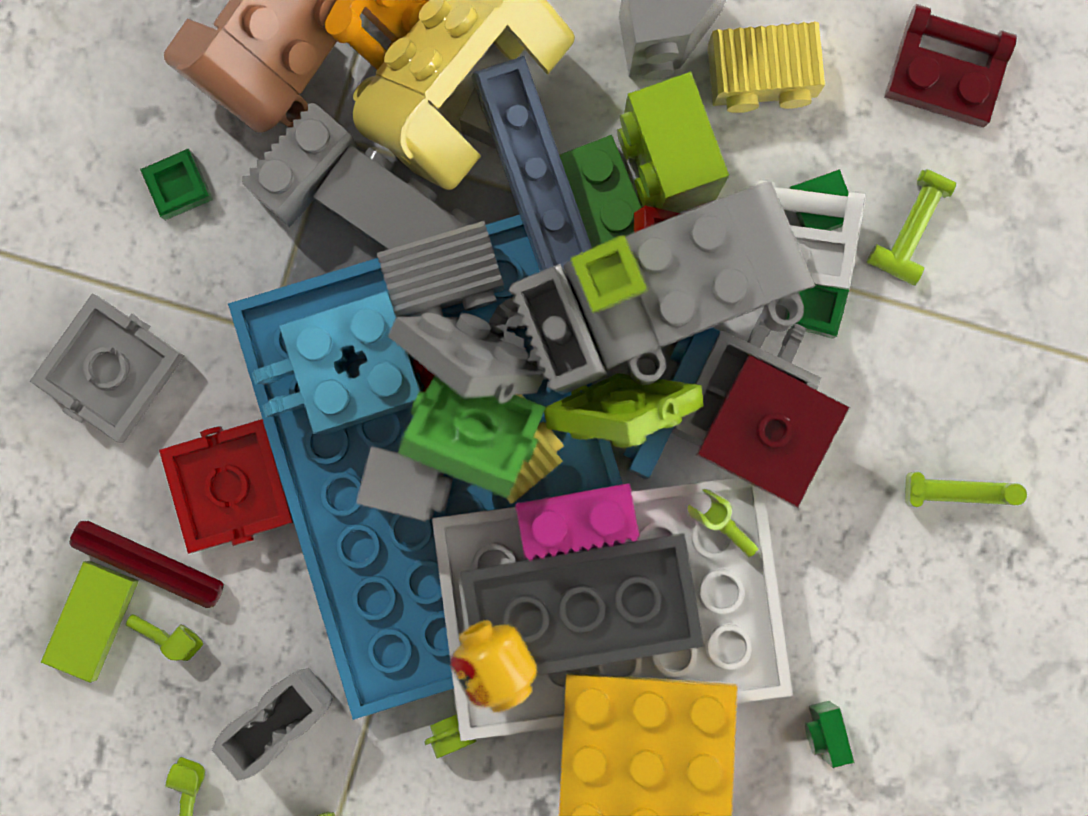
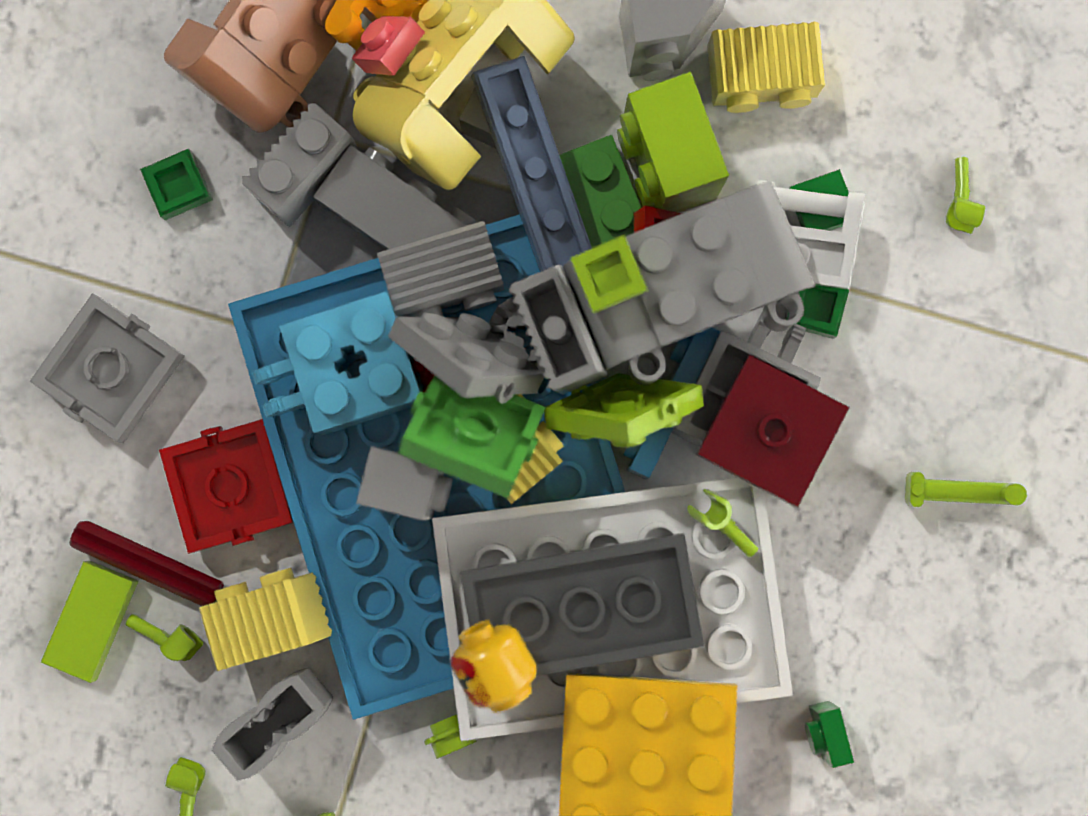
dark pink brick [515,484,639,561] -> none
lime piece [867,169,957,286] -> none
dark red plate [884,4,1017,128] -> none
none -> light yellow brick [199,567,332,671]
none -> coral plate [351,16,425,76]
none -> lime hand [946,157,985,234]

